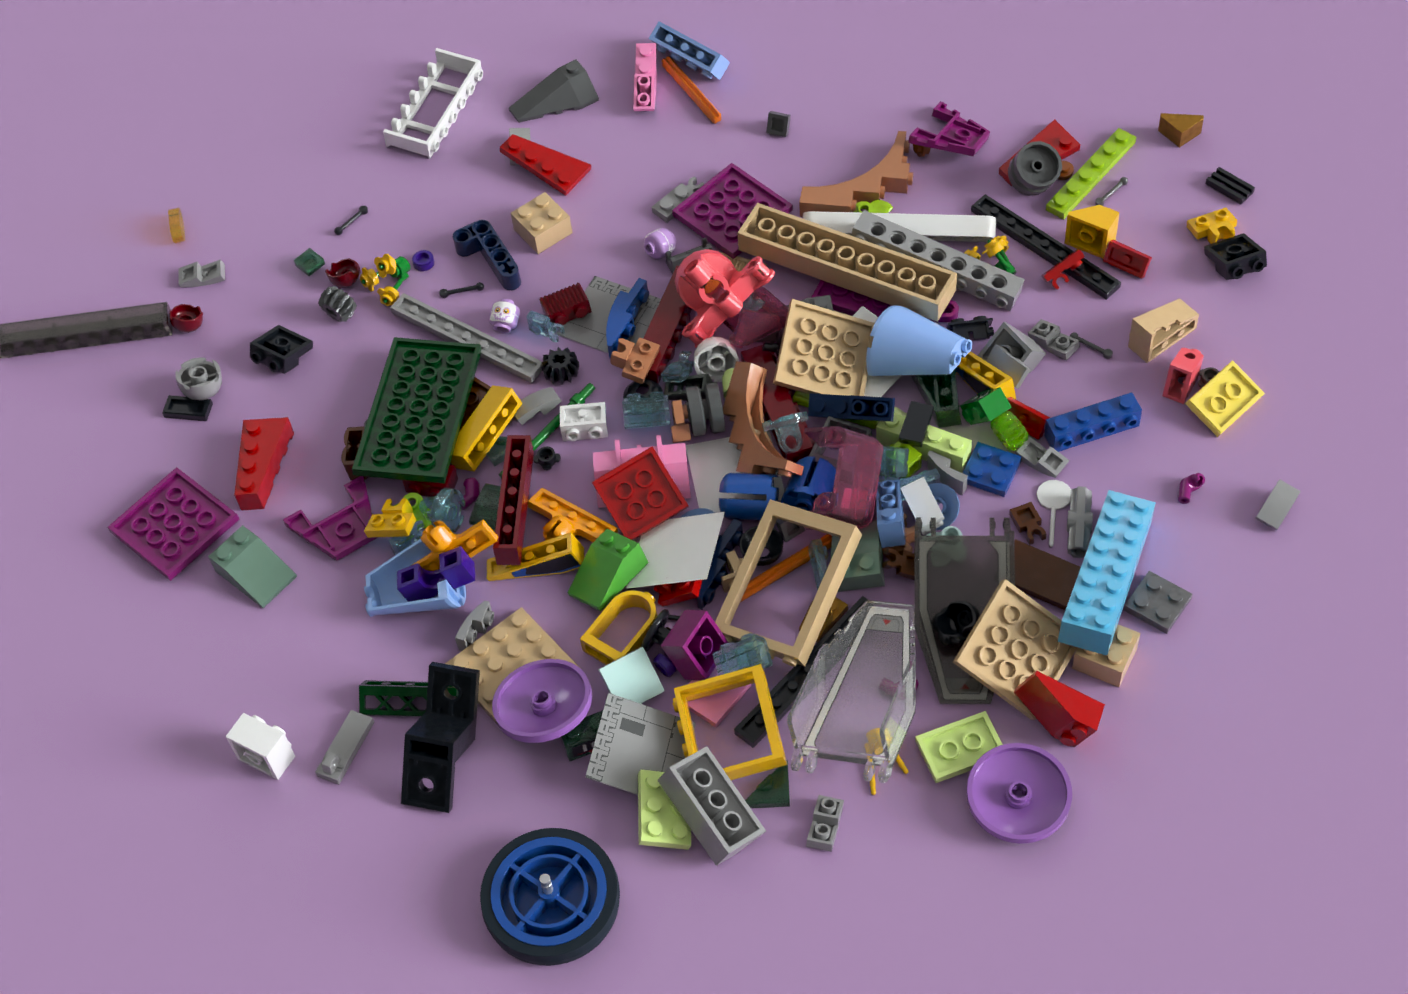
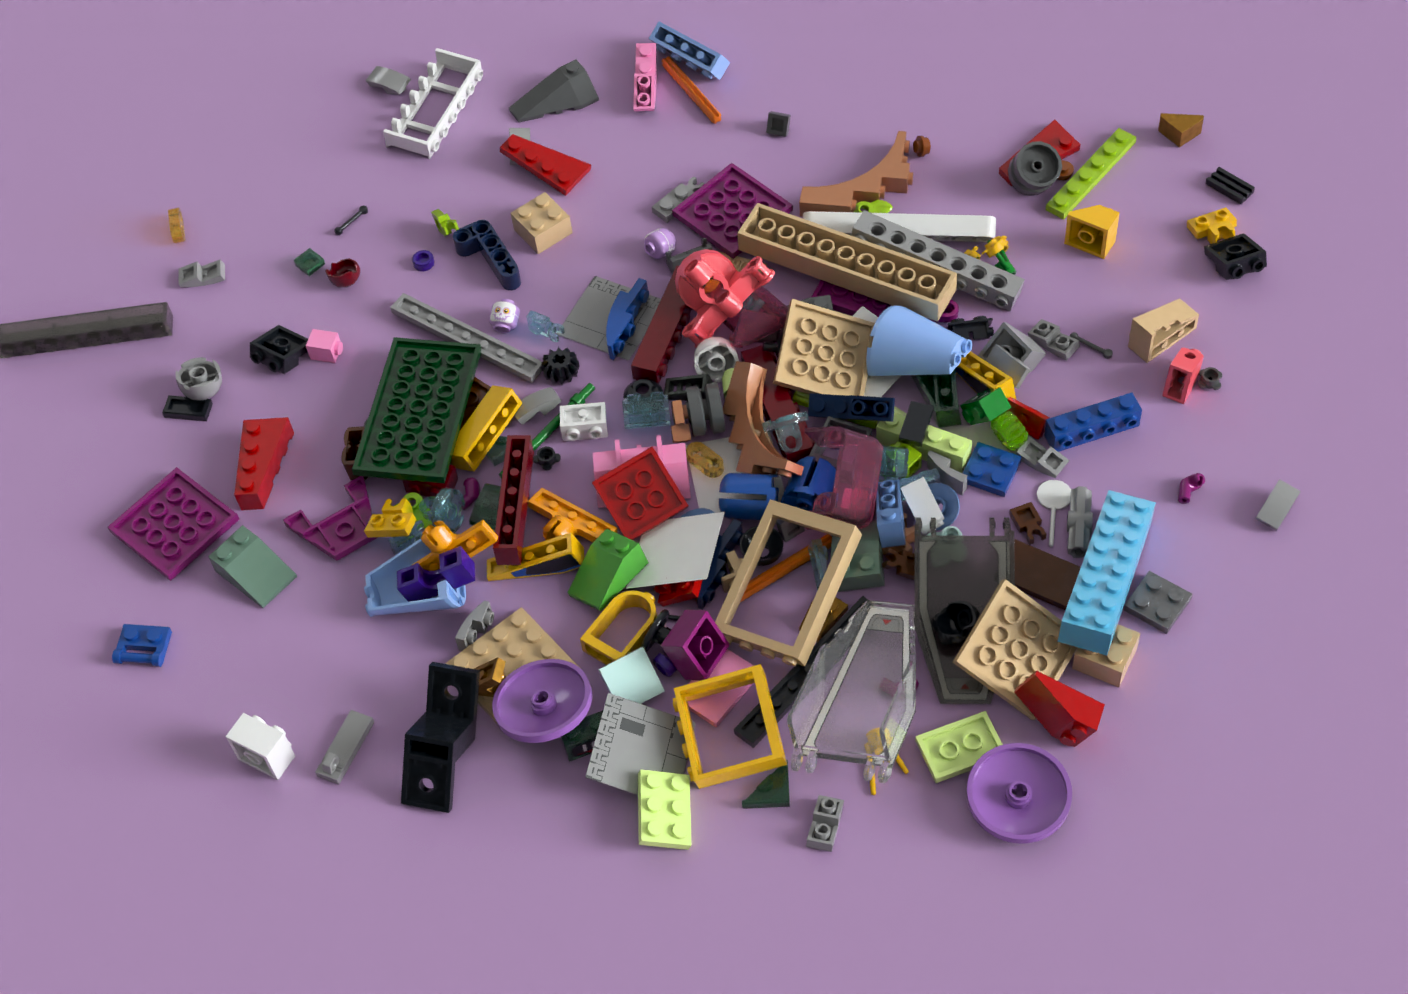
dark red hair [169,304,203,333] -> none
dark grey gear [318,286,357,322] -> none
dark green fence [359,680,458,716] -> none
yellow plant [360,254,410,306] -> none
black hinge [439,282,484,298] -> none
blue wheel [480,828,620,966] -> none
dark red brick [539,282,592,328] -> none
nougat plate [610,337,660,384] -> none
light grey slope [657,746,766,866] -> none
clear light blue plate [661,351,694,383] -> none
clear light blue brick [712,633,773,676] -> none
magenta wing [908,101,990,156] -> none
black tile [971,194,1121,300] -> none
red plate [1041,249,1085,289] -> none
dark grey hinge [1095,177,1128,206] -> none
red plate [1103,240,1152,279] -> none
light yellow tile [1185,360,1265,437] -> none
none -> blue plate [112,624,172,667]
none -> bright pink brick [306,329,343,363]
none -> light grey slope [366,66,411,95]
none -> lime plate [431,209,459,236]
none -> pearl gold slope [474,657,506,697]
none -> clear yellow beam [686,442,724,478]

